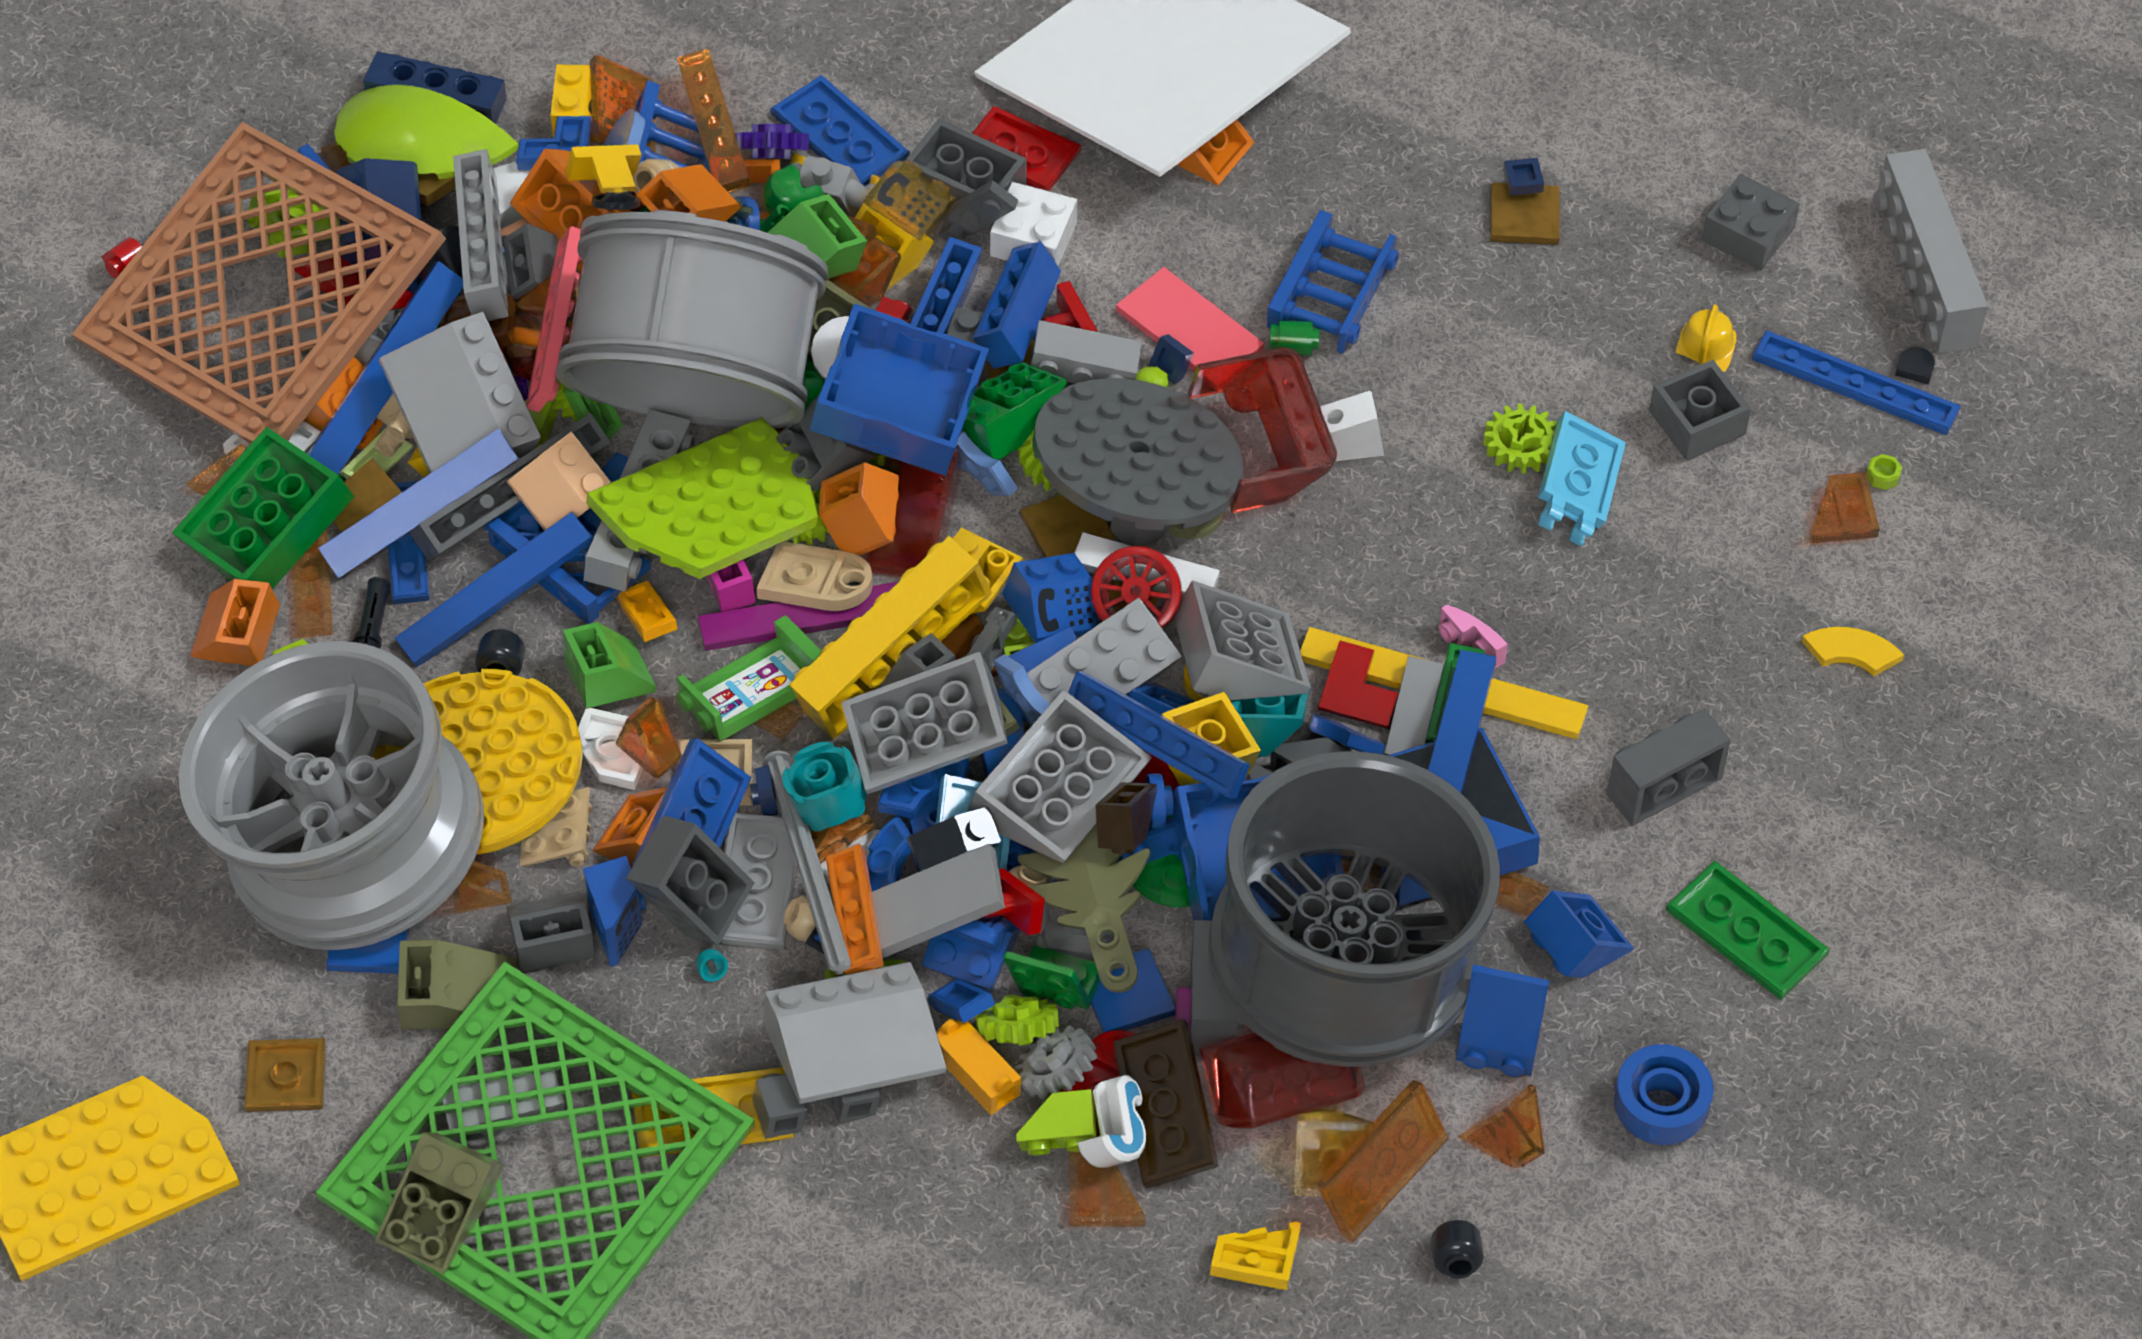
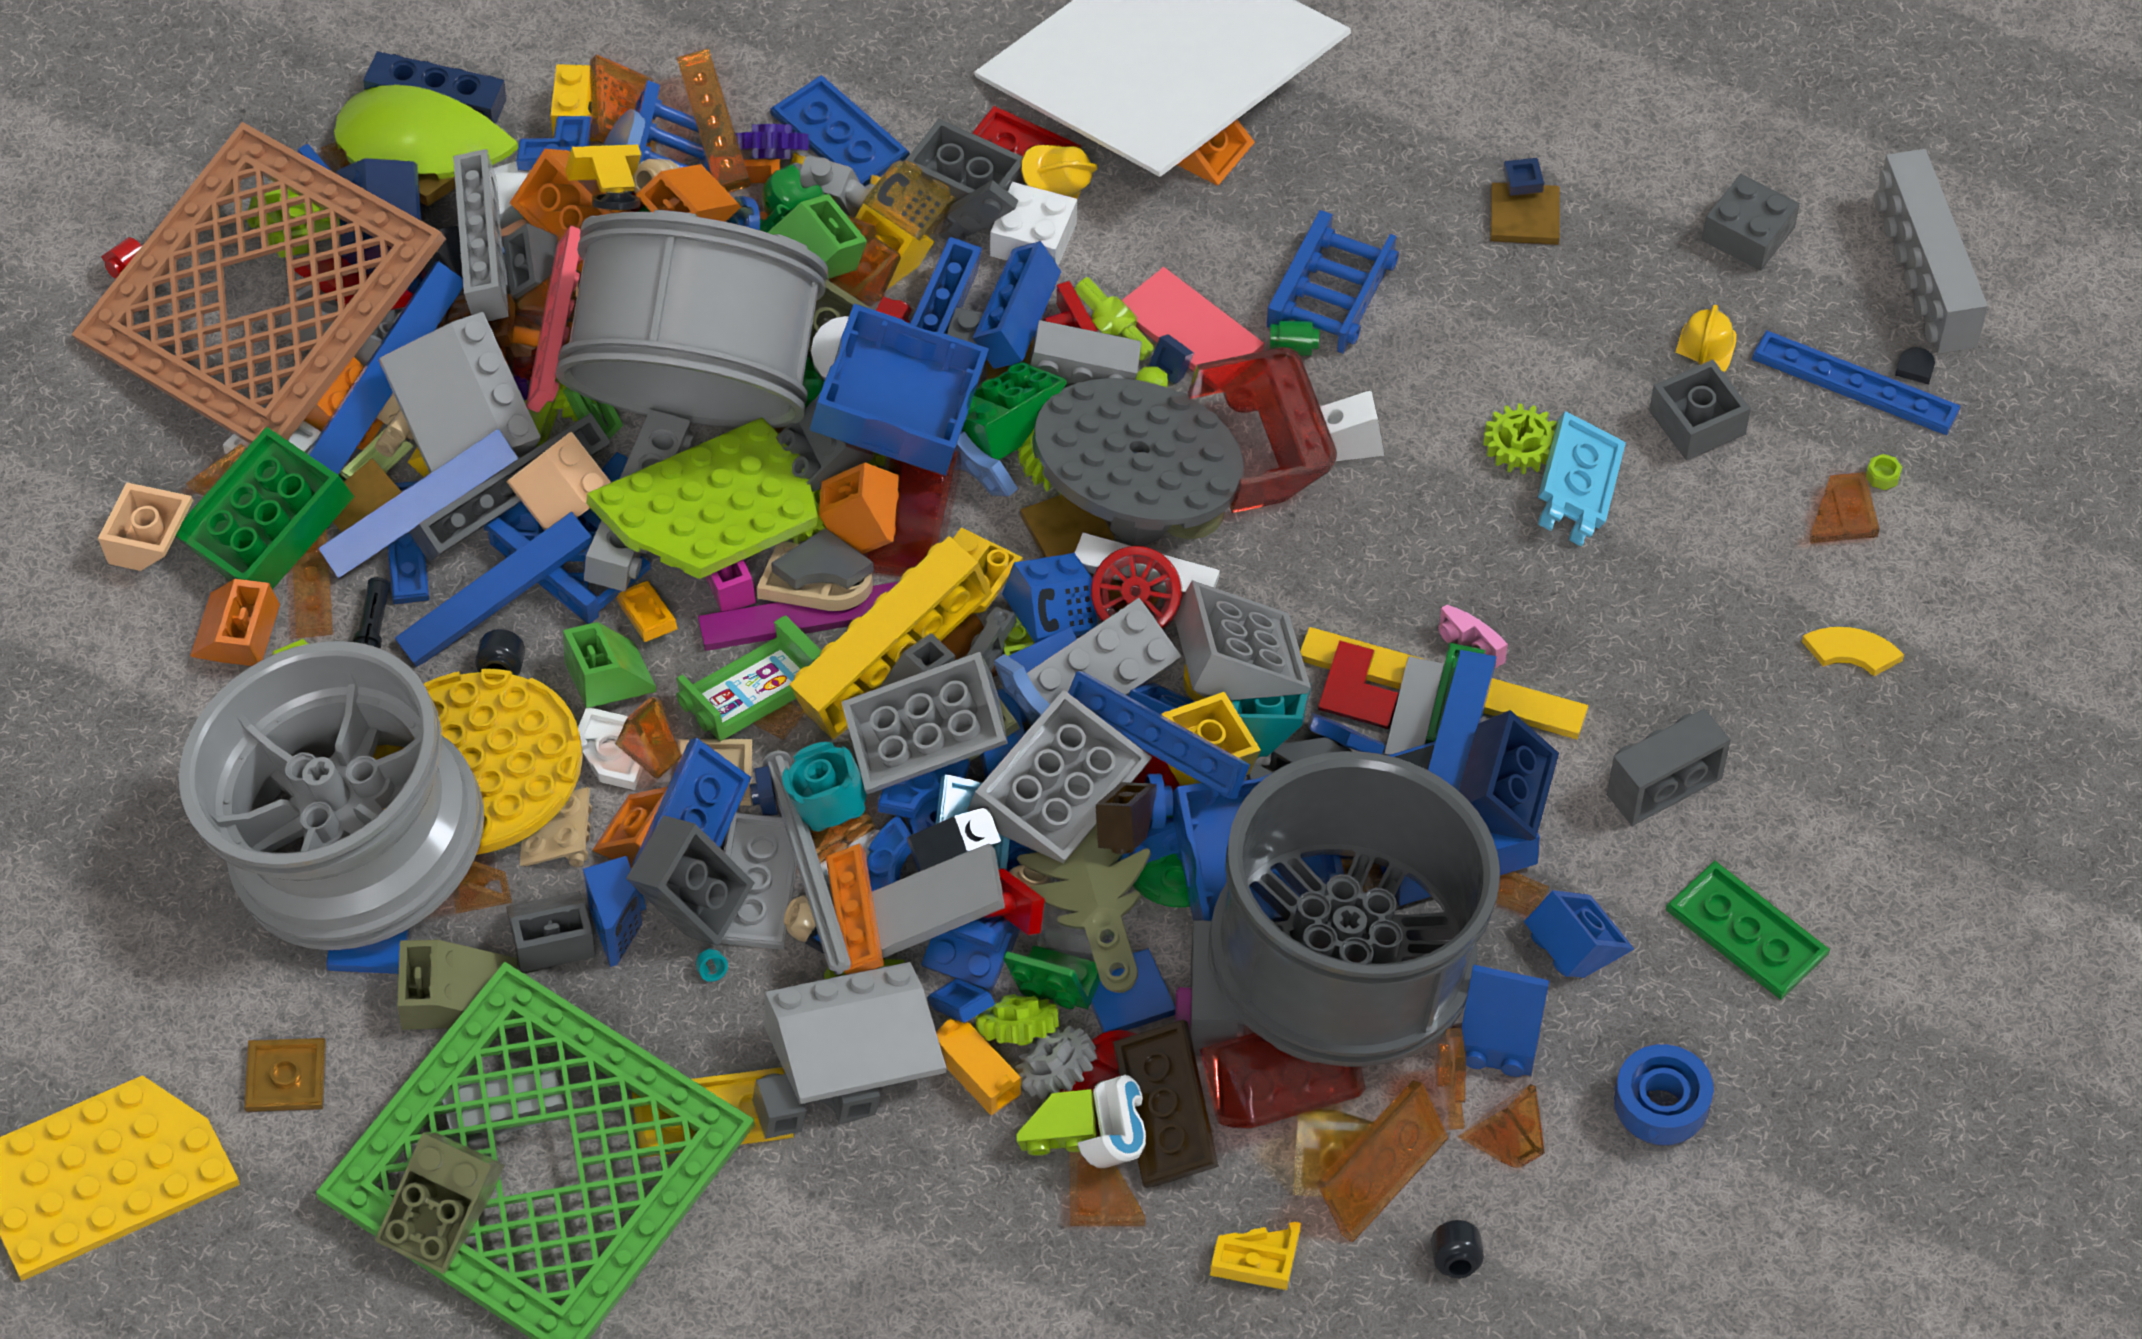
none -> light nougat slope [98,482,193,571]
none -> dark grey tile [771,528,874,589]
none -> yellow piece [1021,145,1098,199]
none -> lime axle [1074,277,1155,361]
none -> clear orange wing [1435,1028,1466,1130]
none -> dark blue slope [1459,710,1559,841]

